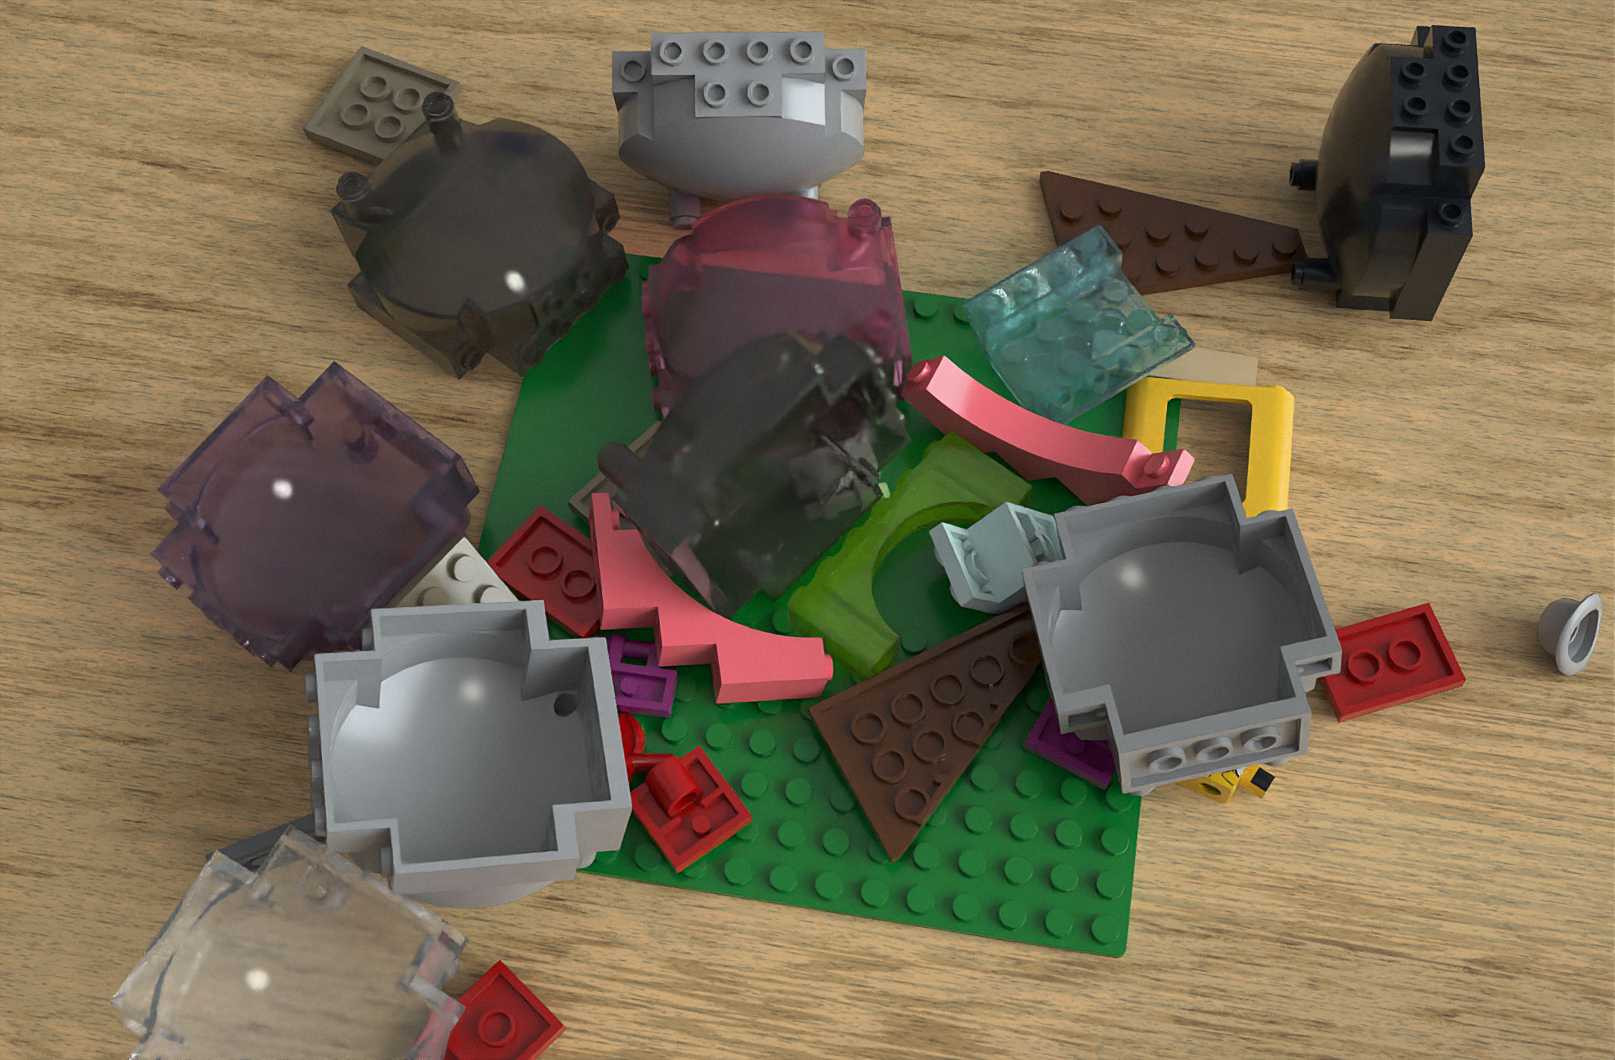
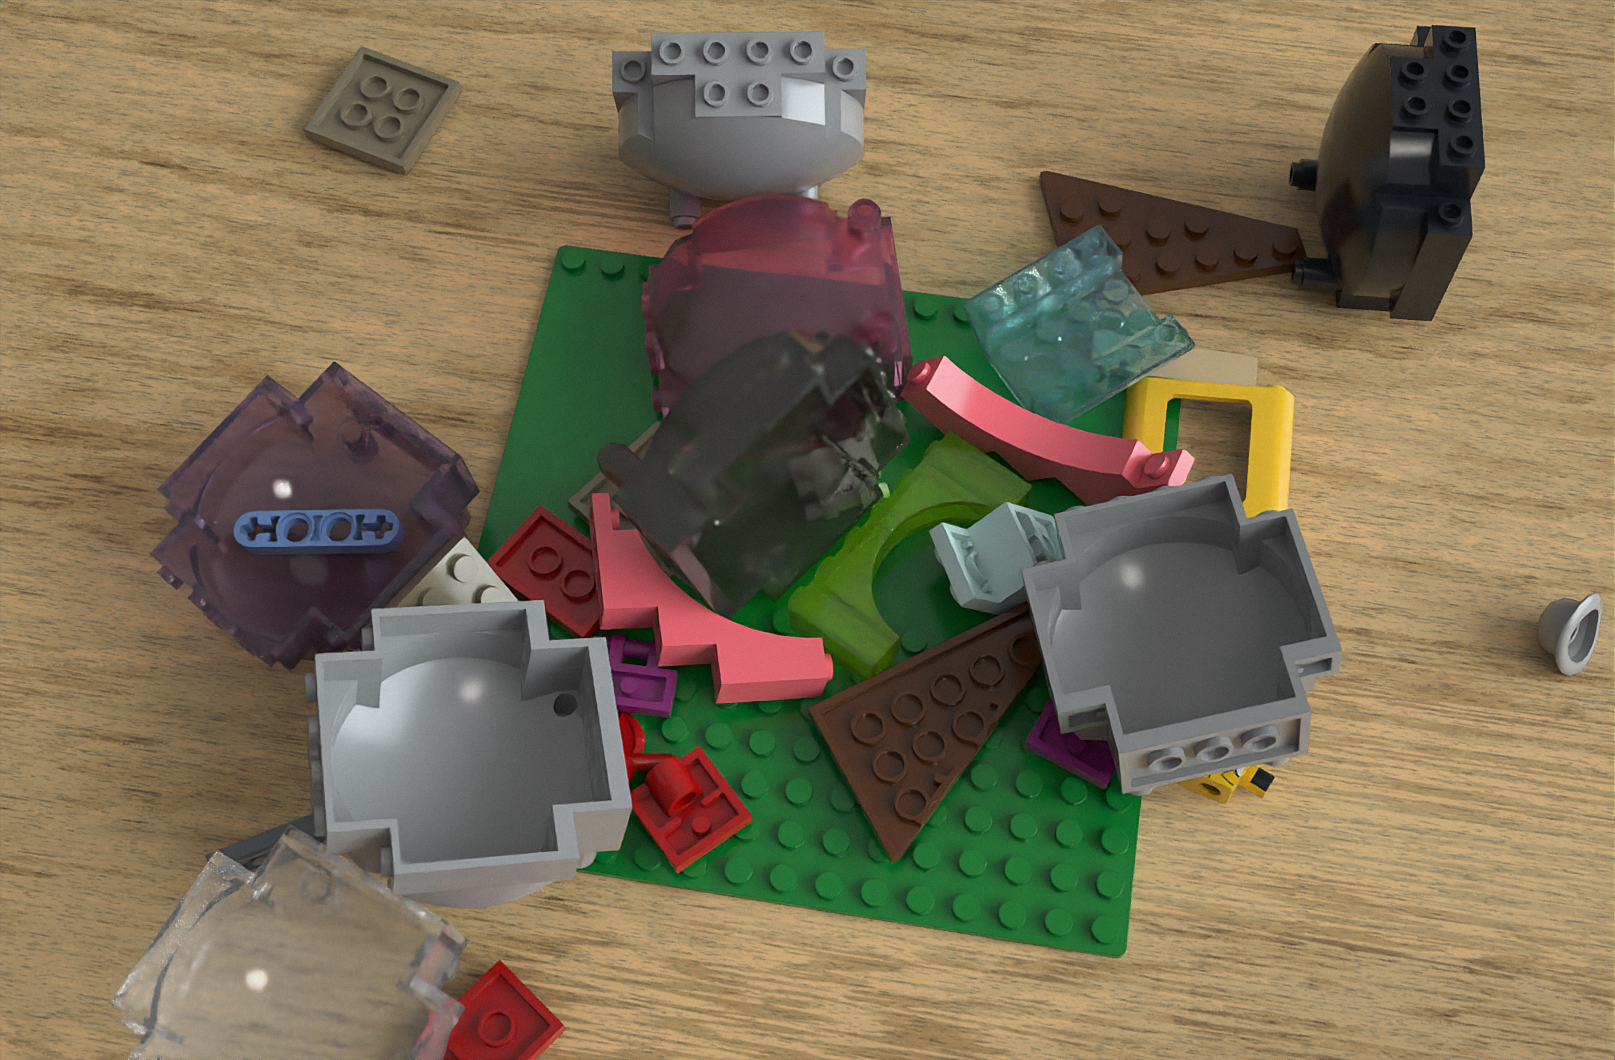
clear smoke windscreen [330,91,629,380] -> none
red plate [1318,603,1466,723] -> none
none -> medium blue beam [233,509,405,555]

